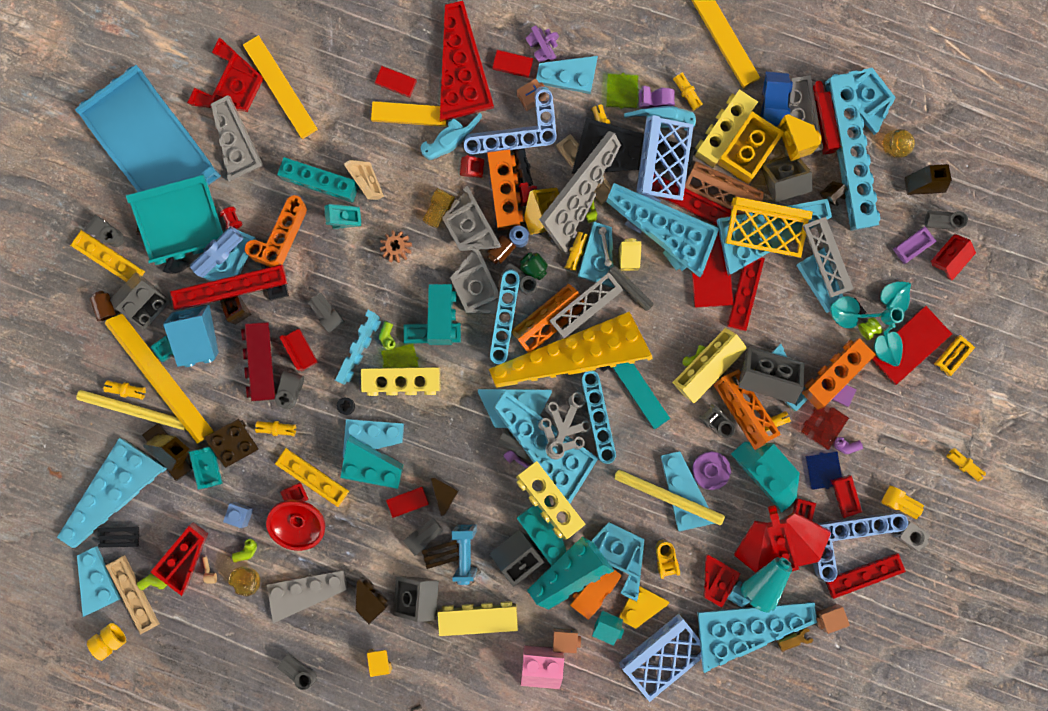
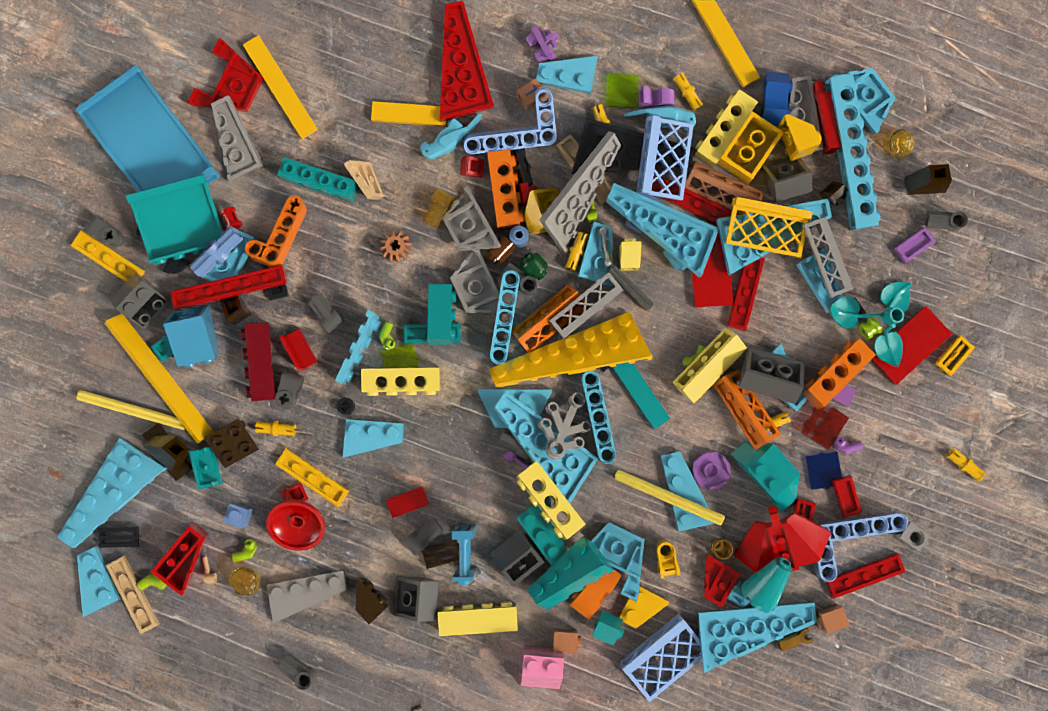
yellow wheel [87,623,126,661] -> none
reddish brown brick [90,291,116,321] -> none
yellow pin [104,380,146,400] -> none
teal slope [324,204,362,229] -> none
teal wedge [340,435,404,489] -> none
yellow panel [367,649,392,677] -> none
red tile [375,66,417,98] -> none
dark brown slope [431,477,459,516] -> none
red tile [492,50,533,78] -> none
dark grey piece [698,403,736,439] -> none
yellow piece [881,485,924,519] -> none
red panel [930,234,976,280] -> none
none -> pearl gold wheel [710,538,733,559]

